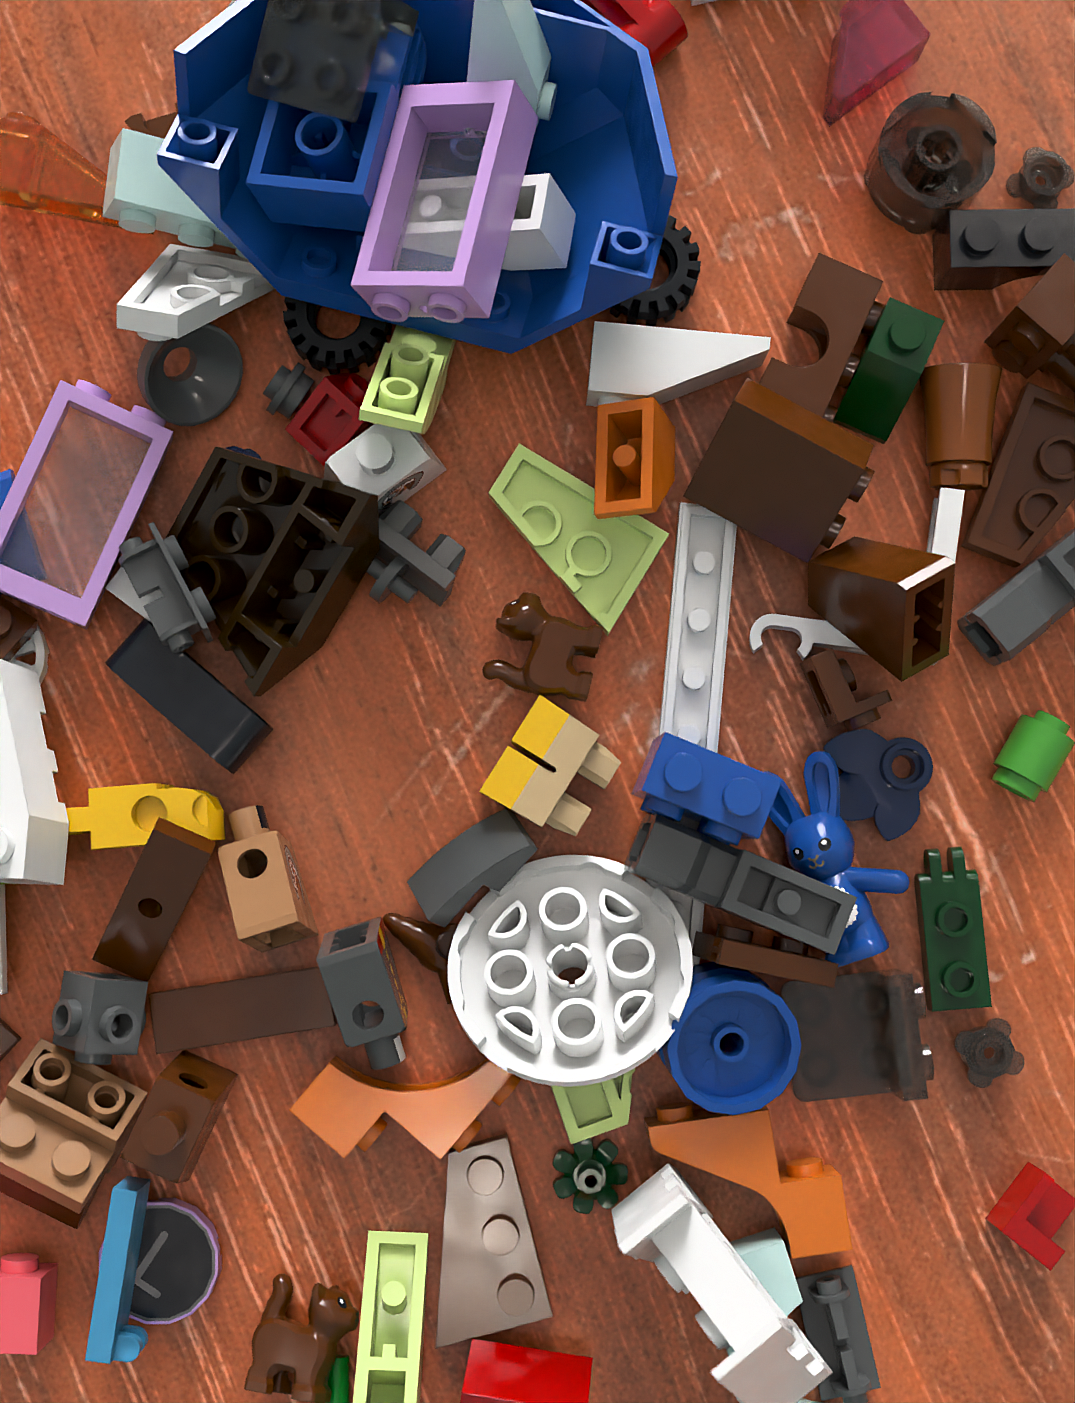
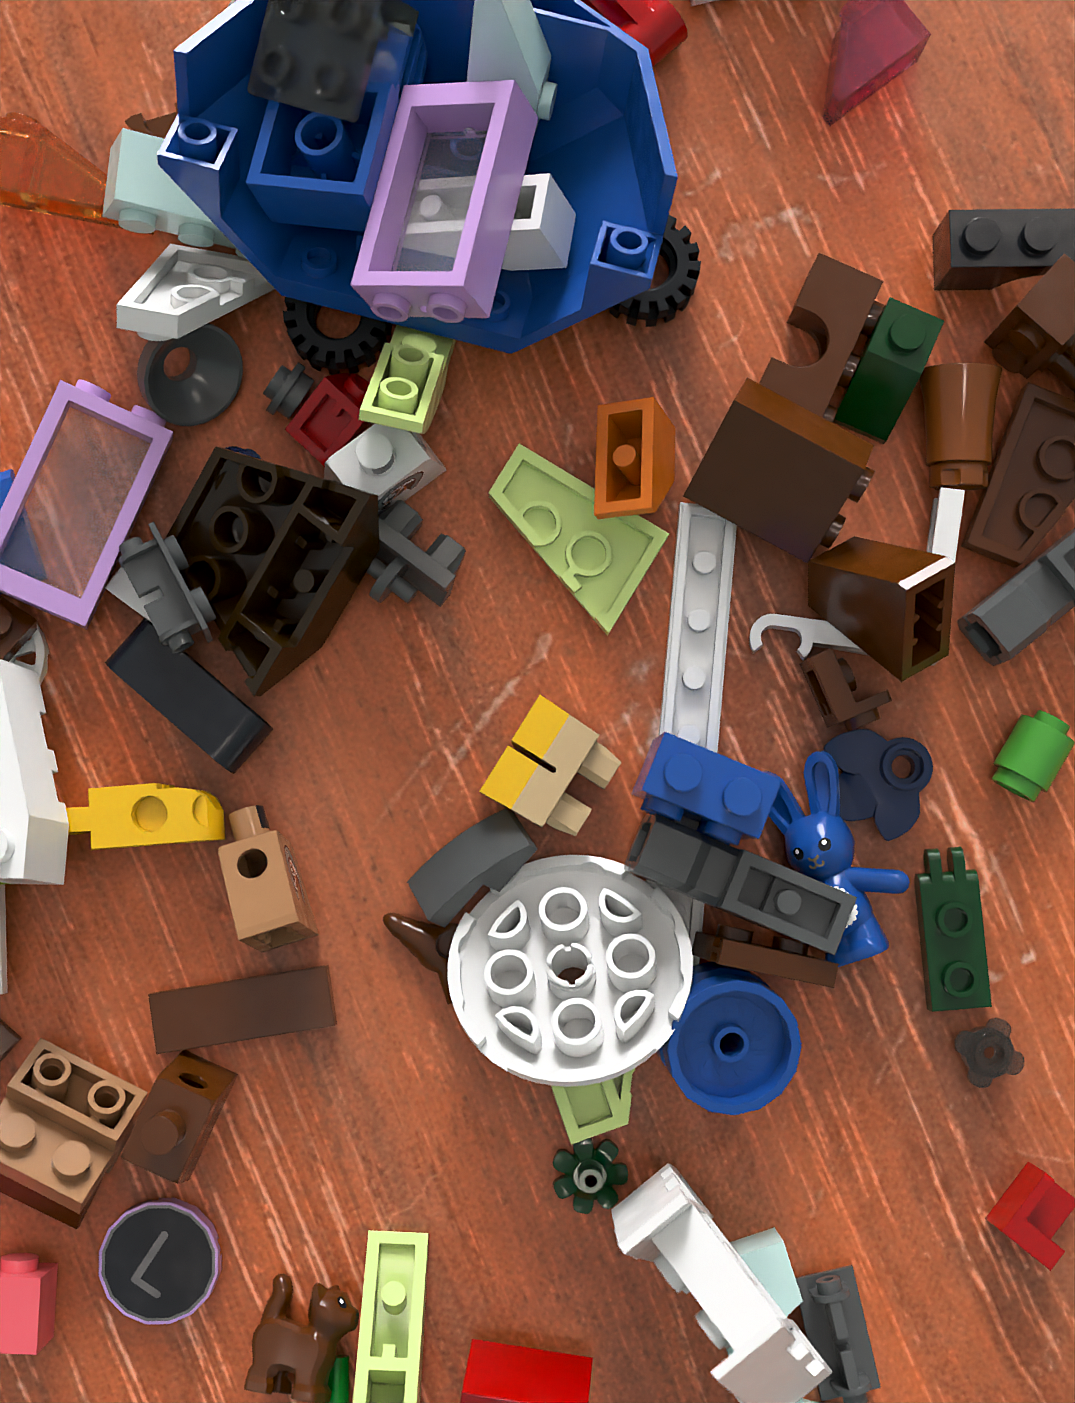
dark grey brick [52,970,148,1065] -> none
dark azure hinge [85,1176,151,1364] -> none
reddish brown tile [92,817,216,982] -> none
orange arch [289,1056,522,1160] -> none
dark grey torso [316,917,408,1070] -> none
wing [435,1134,553,1349] -> none
reddish brown animal [482,592,604,702] -> none
white slope [586,321,771,407] -> none
orange arch [644,1102,853,1259] -> none
clear smoke bracket [780,969,934,1102] -> none
clear smoke brick [864,91,997,235] -> none
clear smoke plate [1006,147,1075,209] -> none

